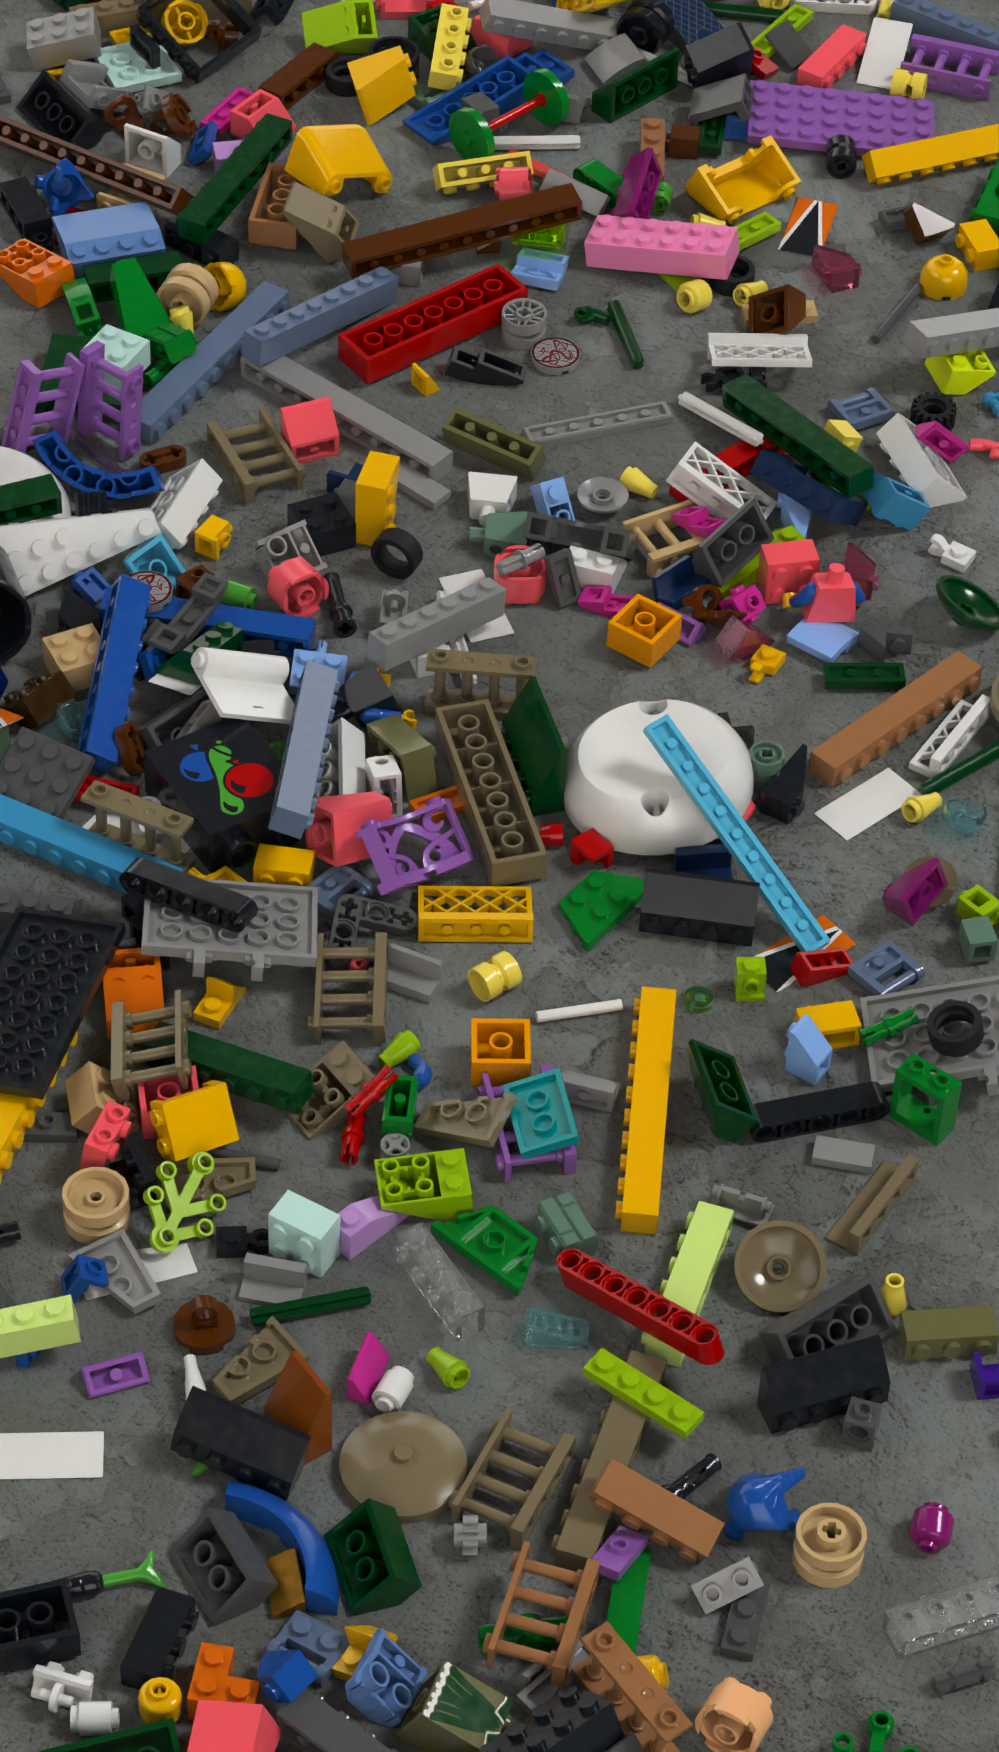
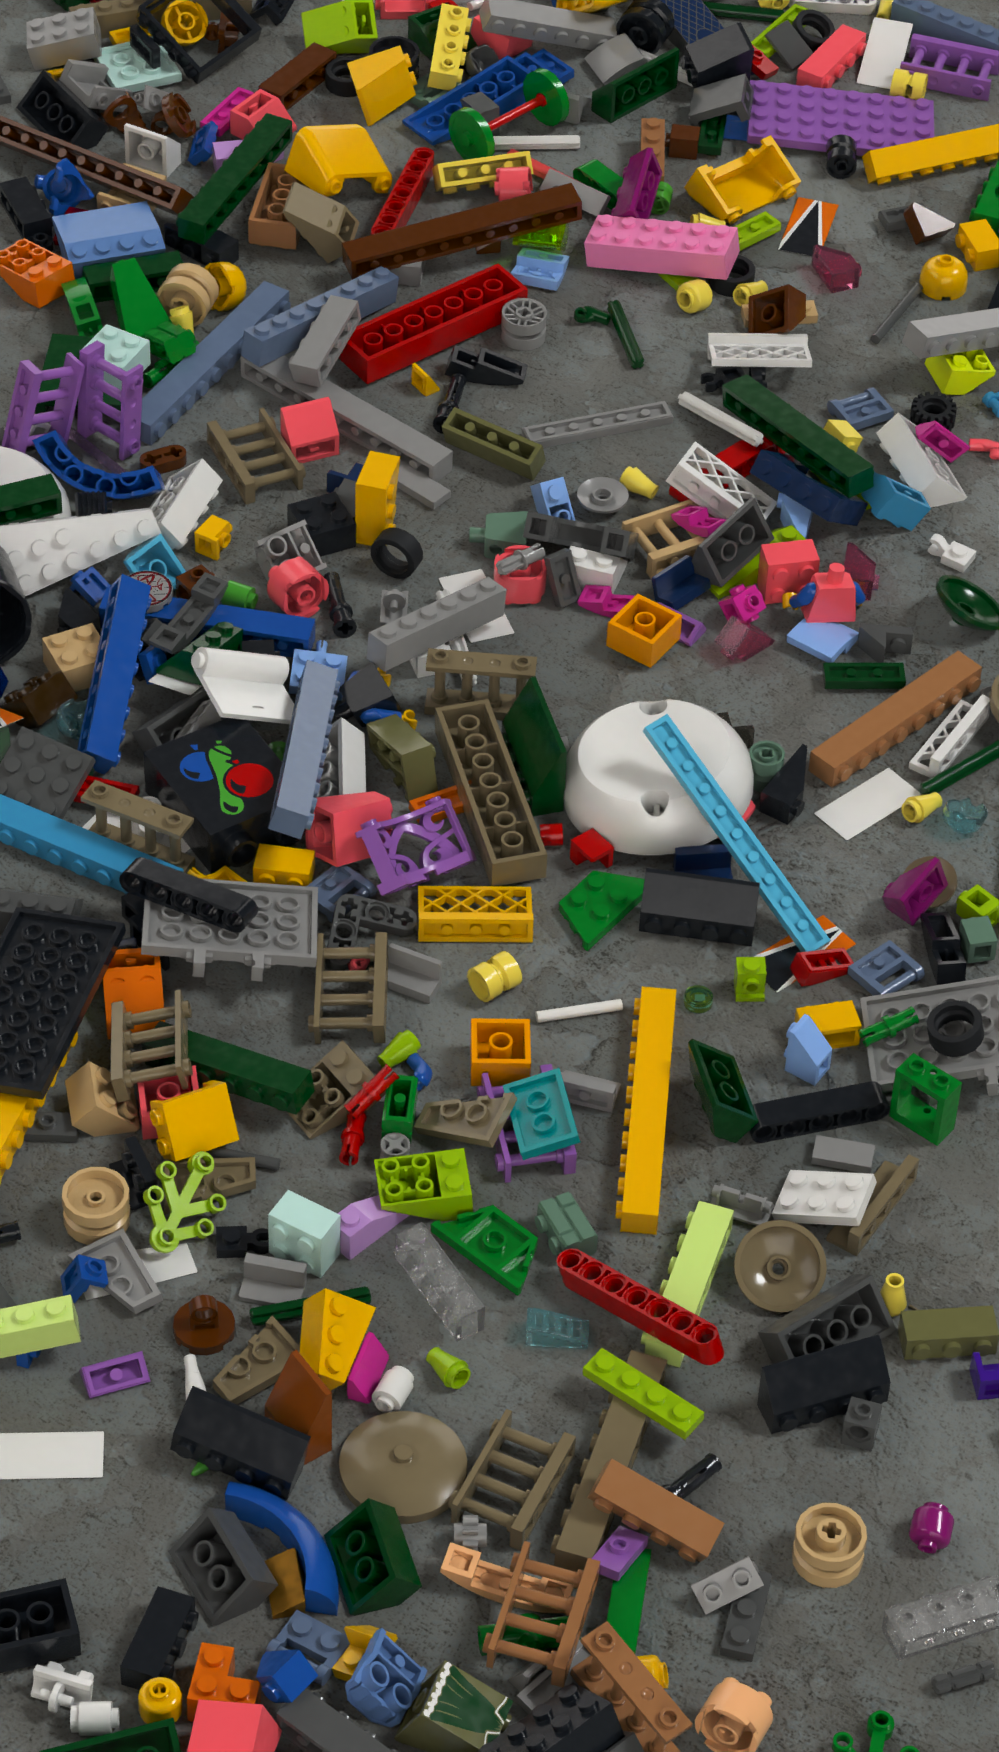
piece [57,1550,165,1599] -> none
coral plate [79,1100,132,1170] -> none
reddish brown beam [115,722,146,776] -> none
yellow slope [193,977,246,1029] -> none
white torso [366,755,403,819] -> none
white torso [468,472,518,527] -> none
light grey tile [530,337,580,376] -> none
reddish brown hair [682,584,747,625] -> none
blue piece [724,1467,805,1540] -> none
yellow plate [749,644,786,684] -> none
none -> light grey brick [289,295,361,388]
none -> yellow wedge [299,1288,376,1391]
none -> red beam [371,147,434,235]
none -> black pin [433,373,467,434]
none -> light nougat slope [440,1542,574,1613]
none -> white plate [772,1170,877,1226]
none -> black tyre [791,9,835,53]
none -> black slope [920,912,966,985]

